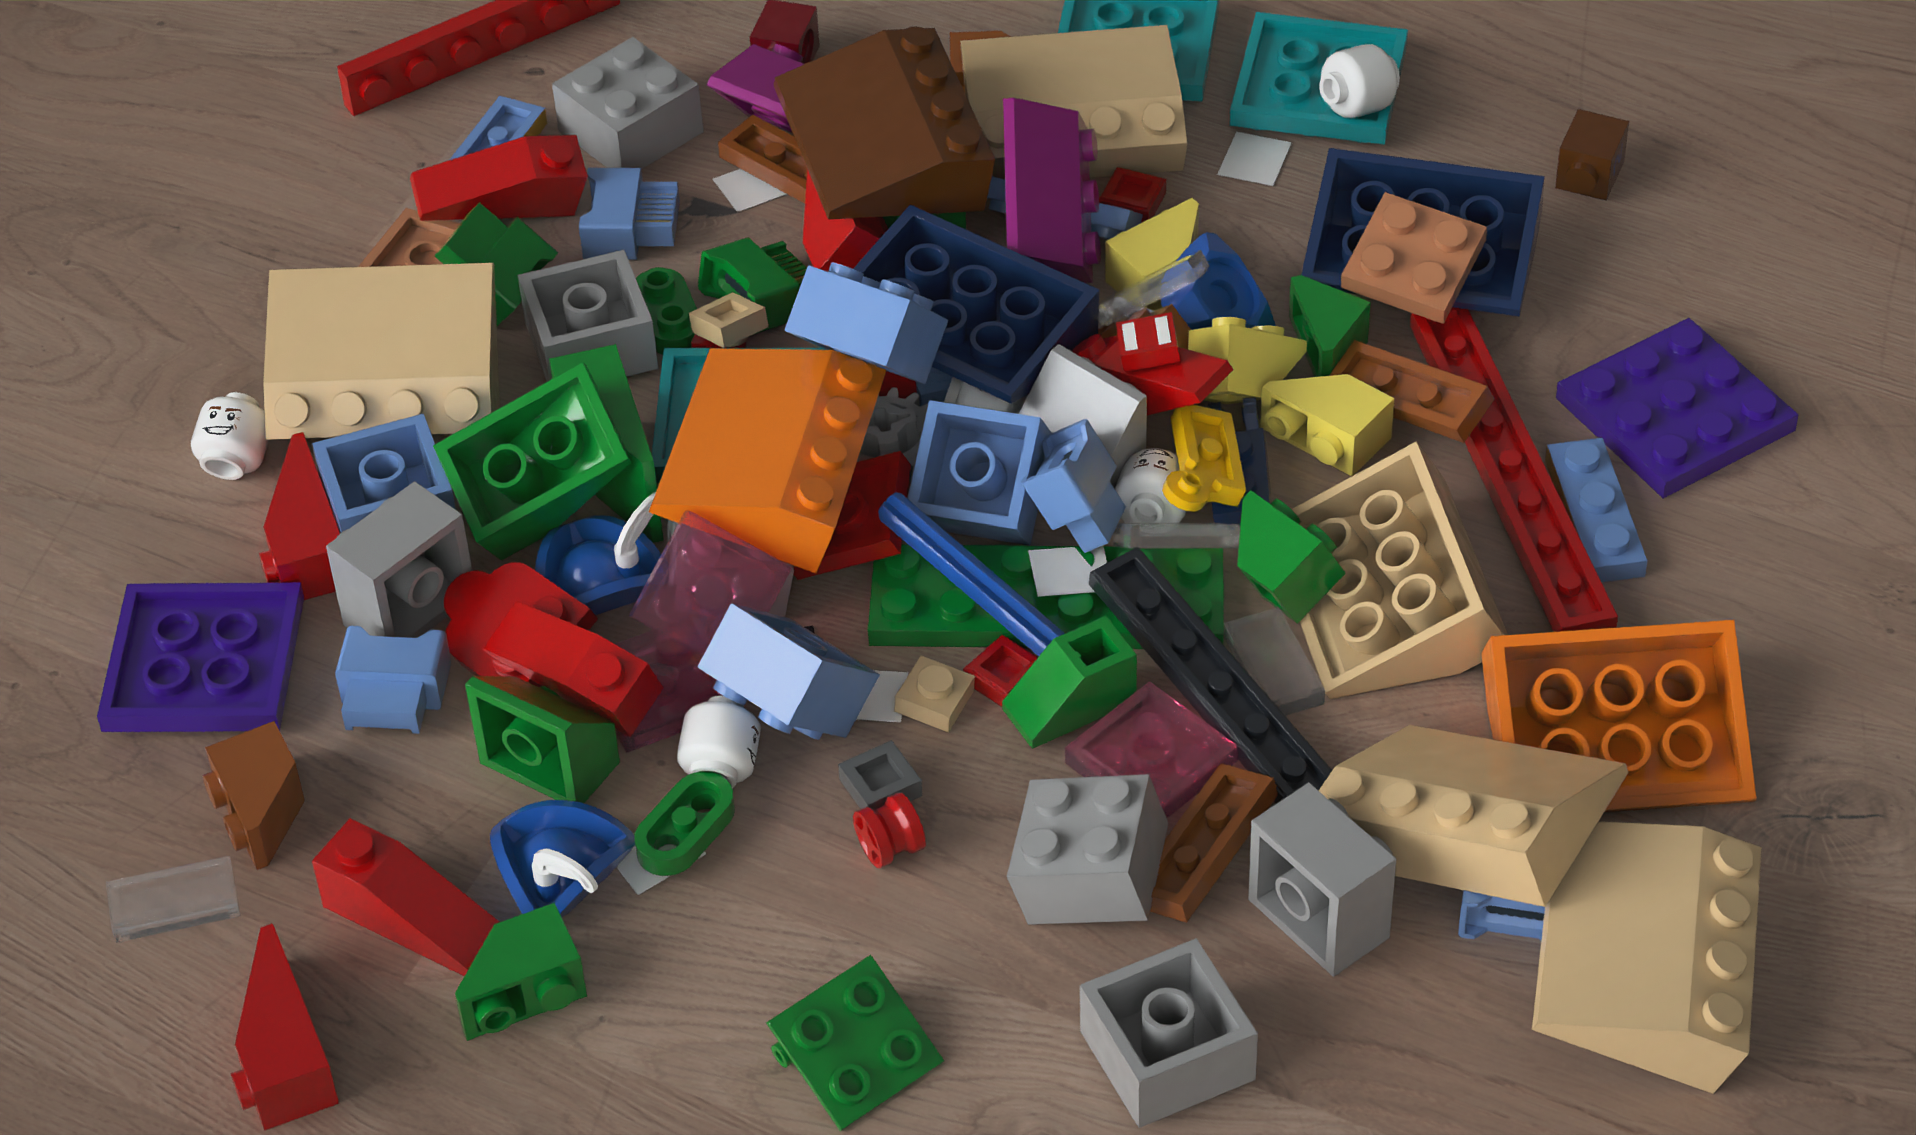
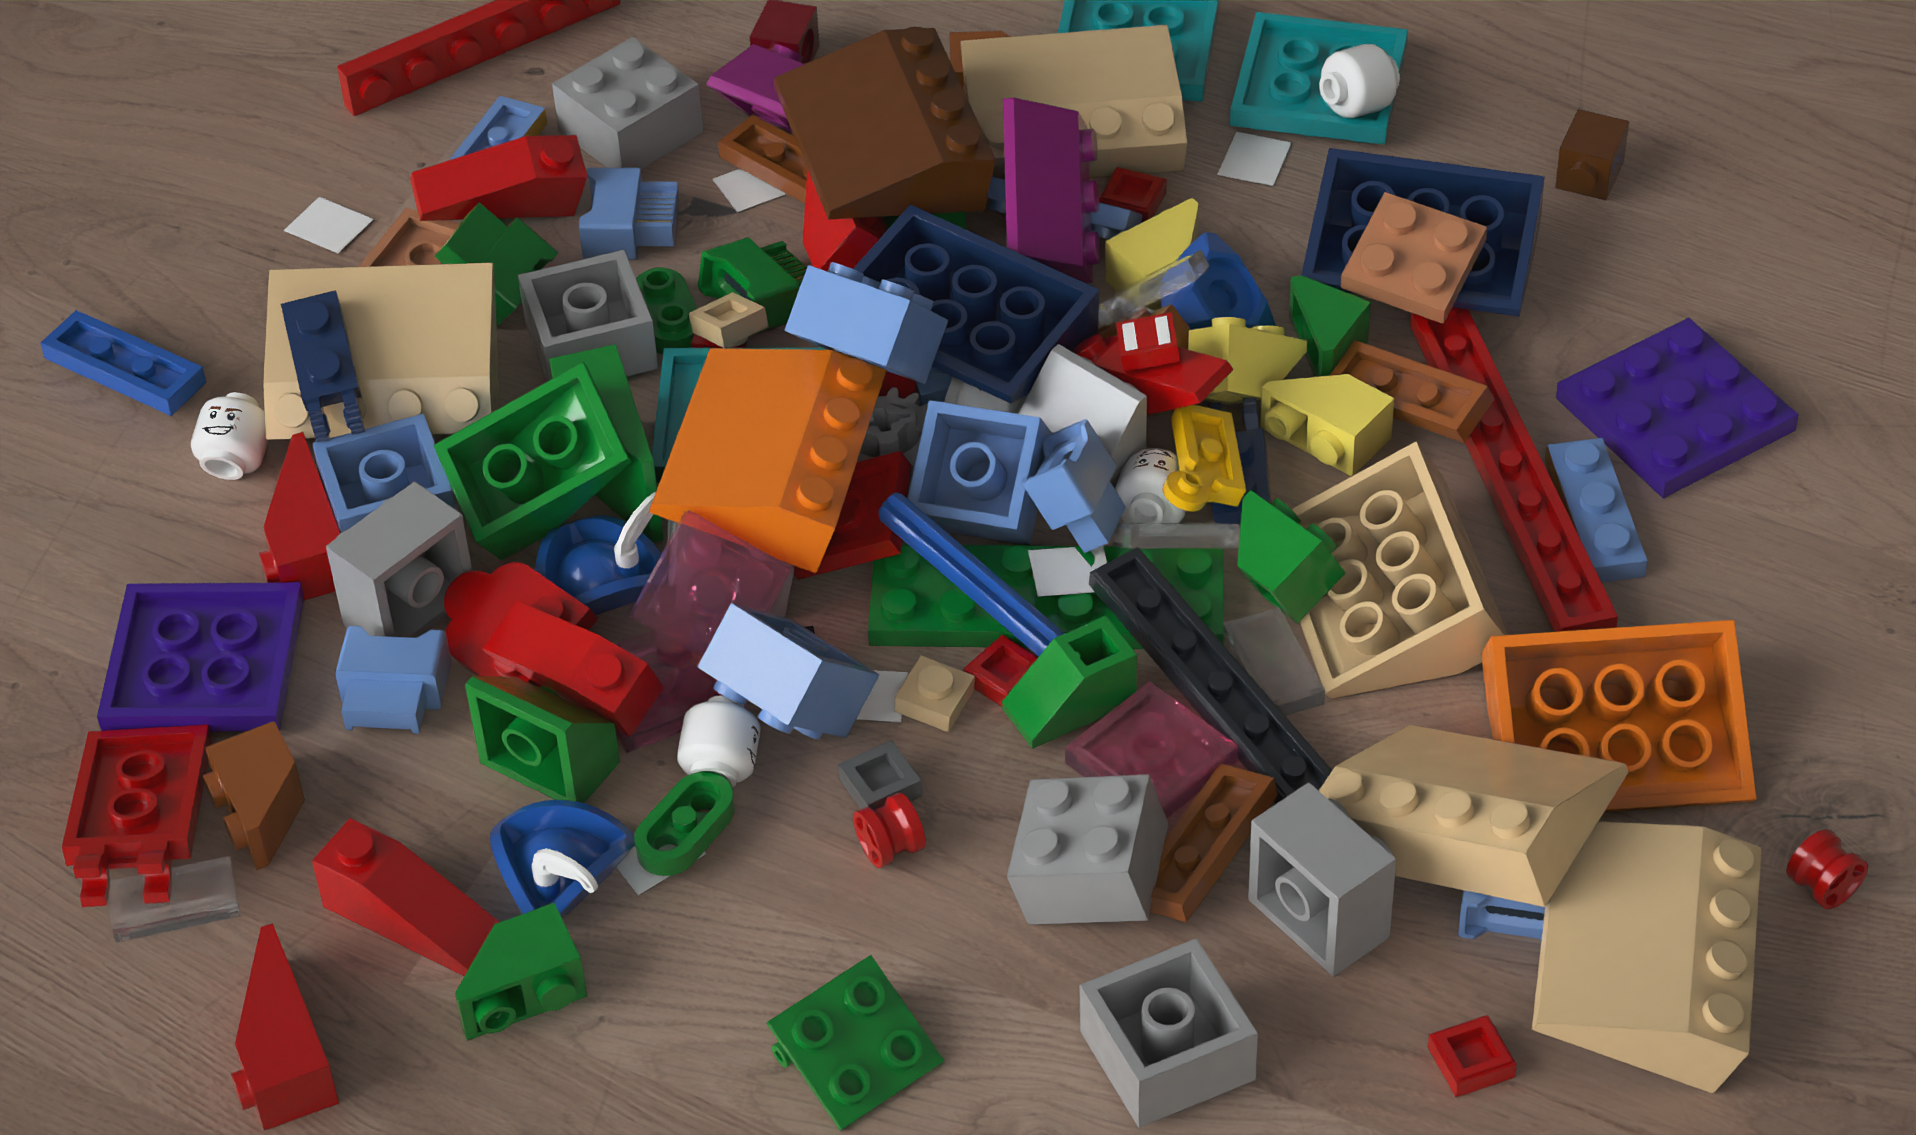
none -> blue plate [40,310,207,416]
none -> red tile [62,724,212,907]
none -> dark blue hinge [281,290,365,442]
none -> white sticker [284,197,374,253]
none -> red tile [1428,1015,1517,1097]
none -> red wheel [1786,829,1869,910]

